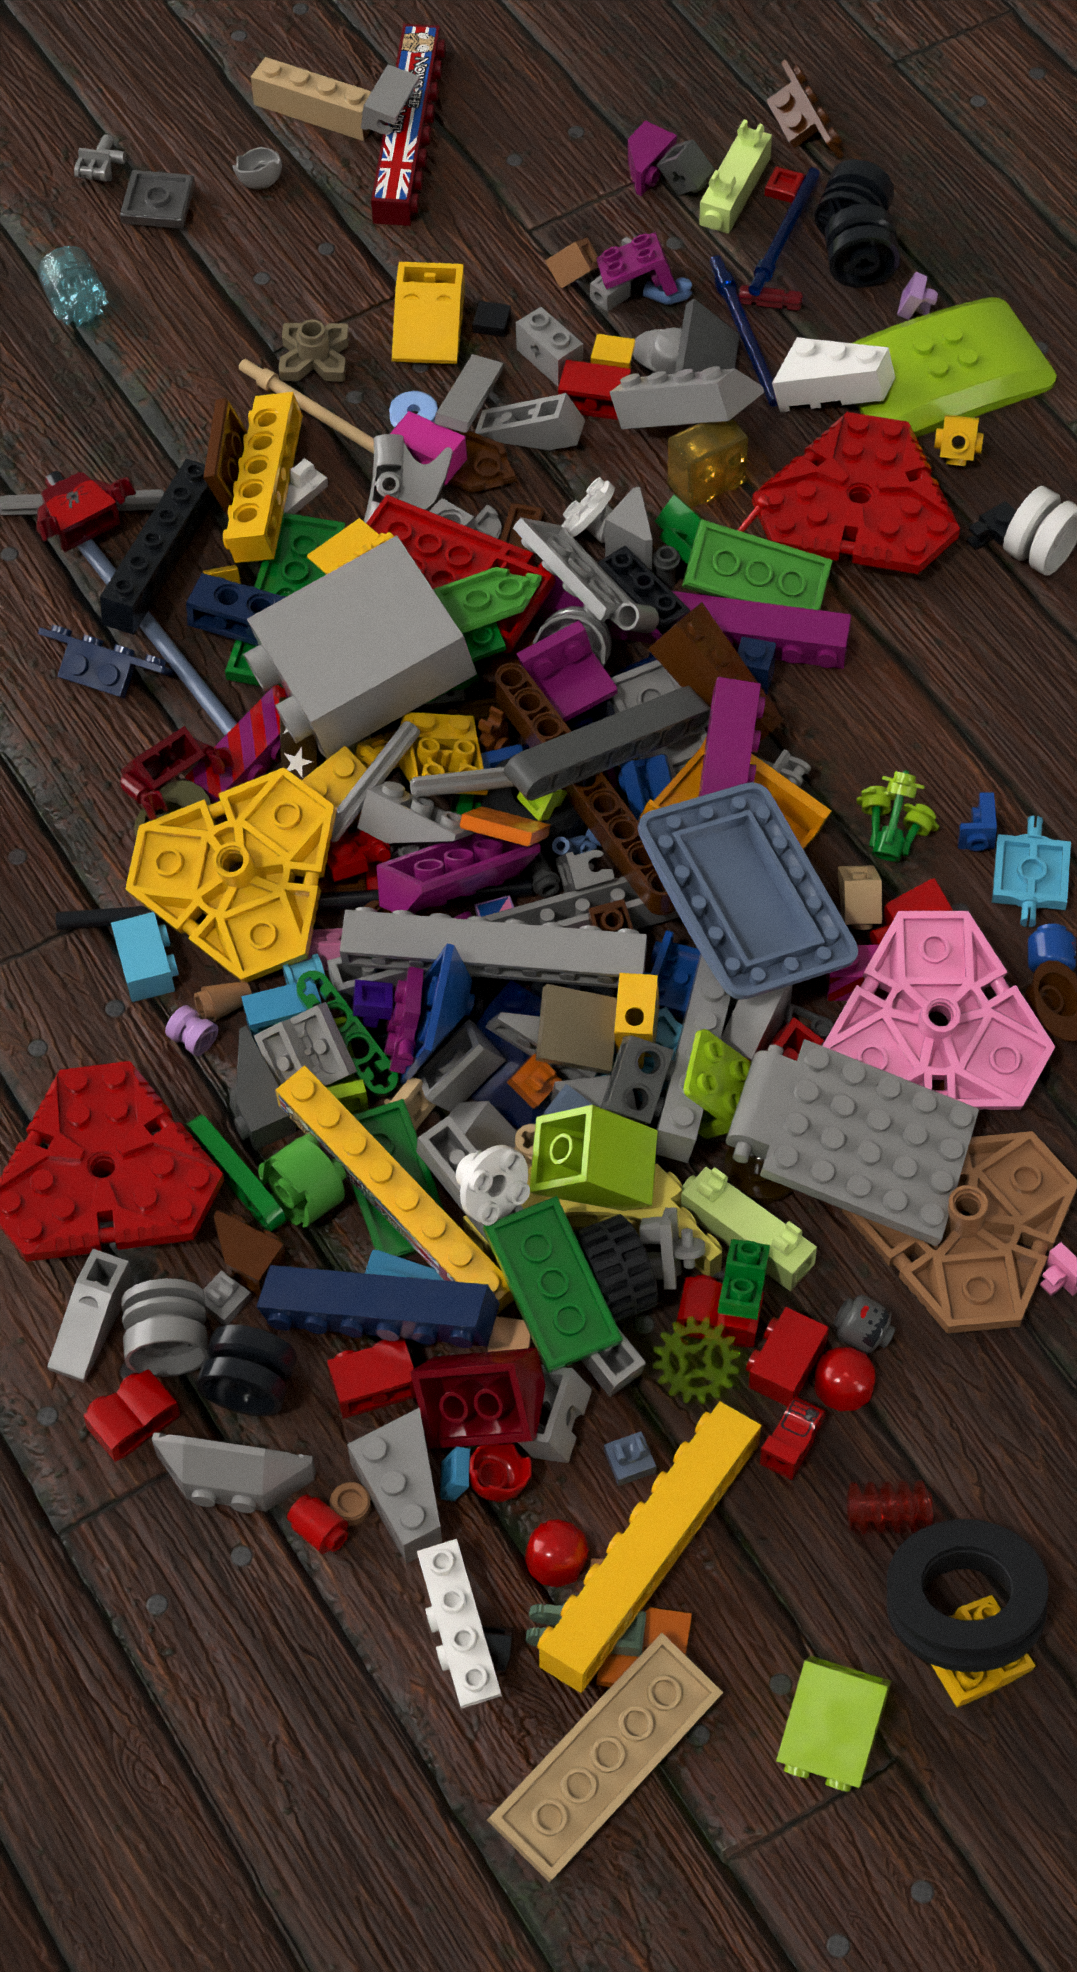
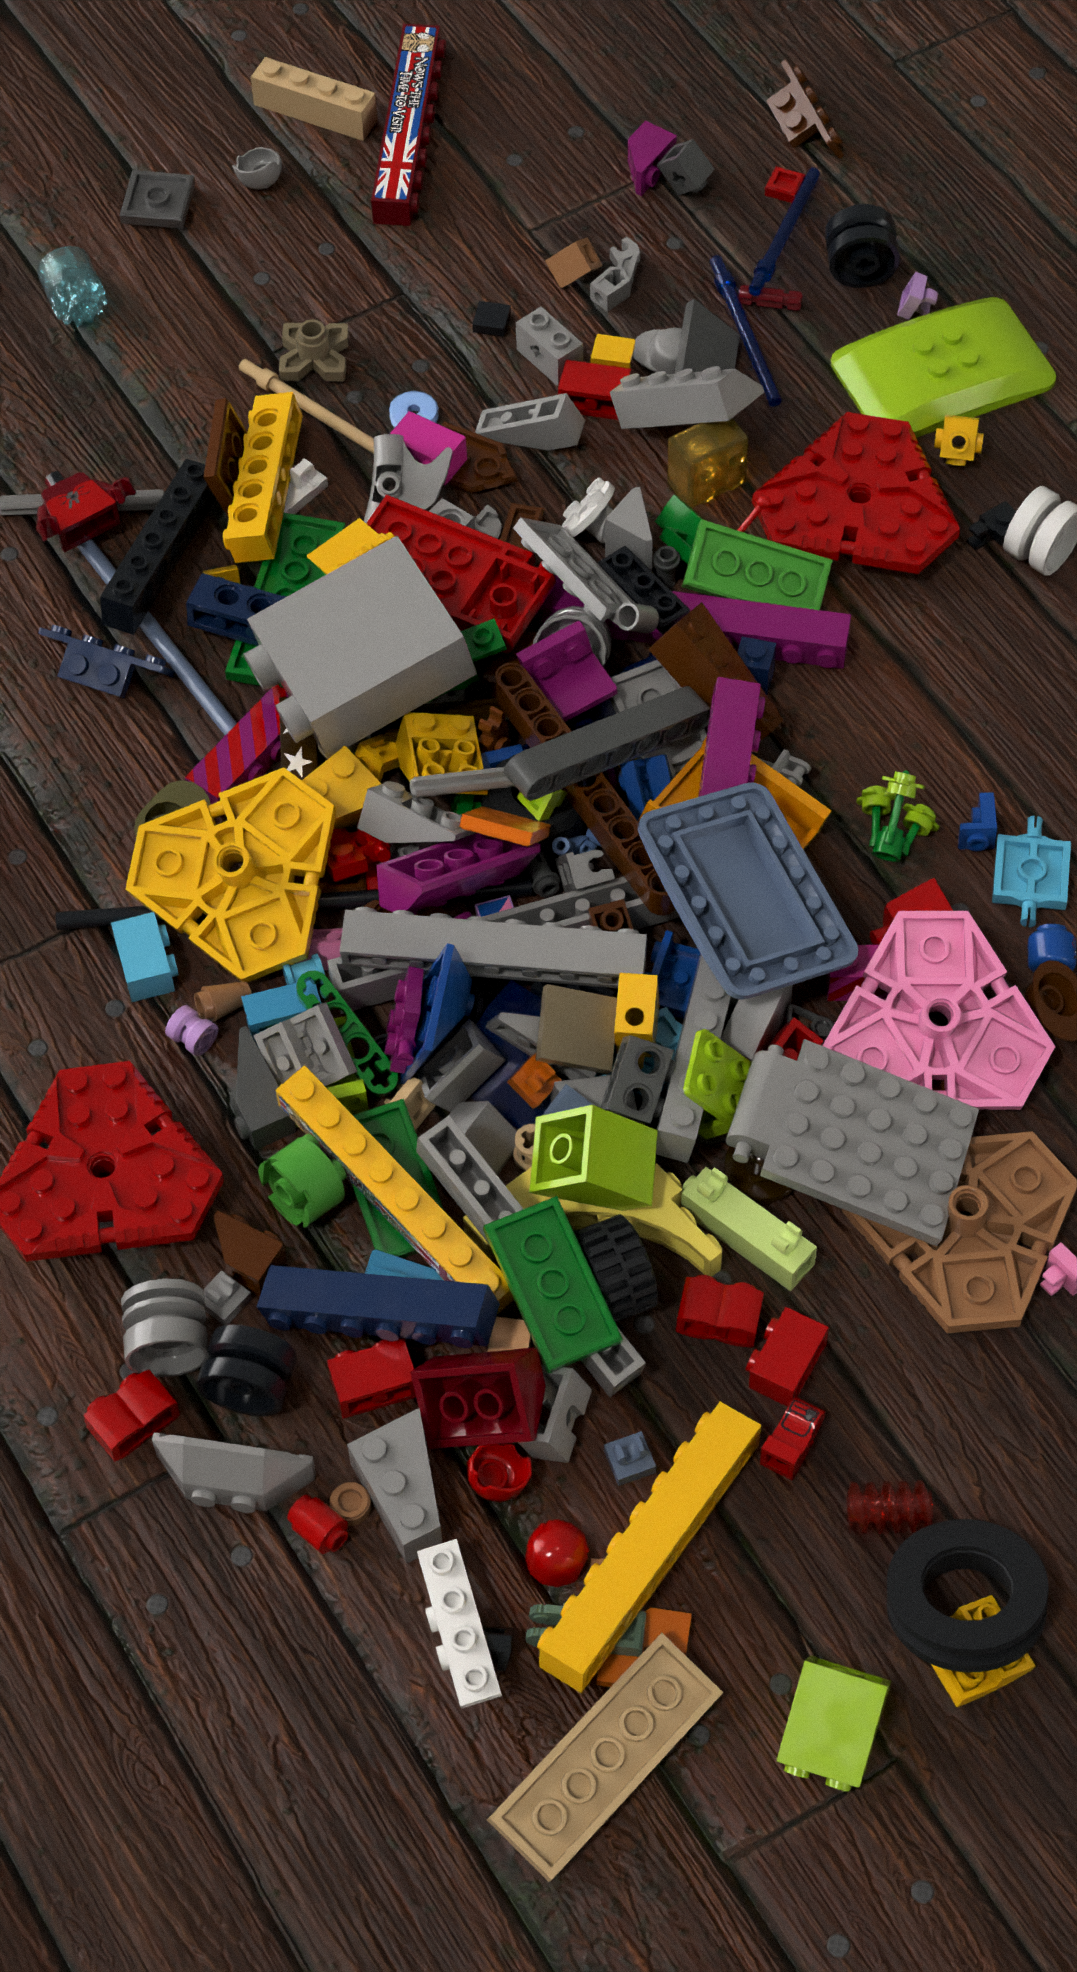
light grey slope [47,1249,135,1383] -> none
light grey arm [74,134,126,182] -> none
dark red torso [120,726,234,820] -> none
green beam [184,1114,287,1232] -> none
light grey axle [330,721,420,843] -> none
dark purple tile [353,979,393,1028] -> none
light grey hinge [361,64,420,135] -> none
yellow slope [392,262,465,364] -> none
bright green tile [433,567,542,634] -> none
light grey tile [434,354,503,433] -> none
dark azure tile [440,1447,470,1501] -> none
white plate [456,1145,530,1226] -> none
magenta bracket [596,232,678,297] -> none
light grey hips [639,1207,706,1289] -> none
medium blue arm [643,277,692,305] -> none
clear neon green gear [653,1316,741,1404] -> none
yellowish green brick [699,119,772,234] -> none
green slope [718,1239,770,1320] -> none
white wedge [772,337,895,412] -> none
black wheel [814,159,894,236] -> none
red hair [814,1347,876,1411] -> none
dark grey head [833,1294,896,1354] -> none
tan slope [838,865,882,930] -> none

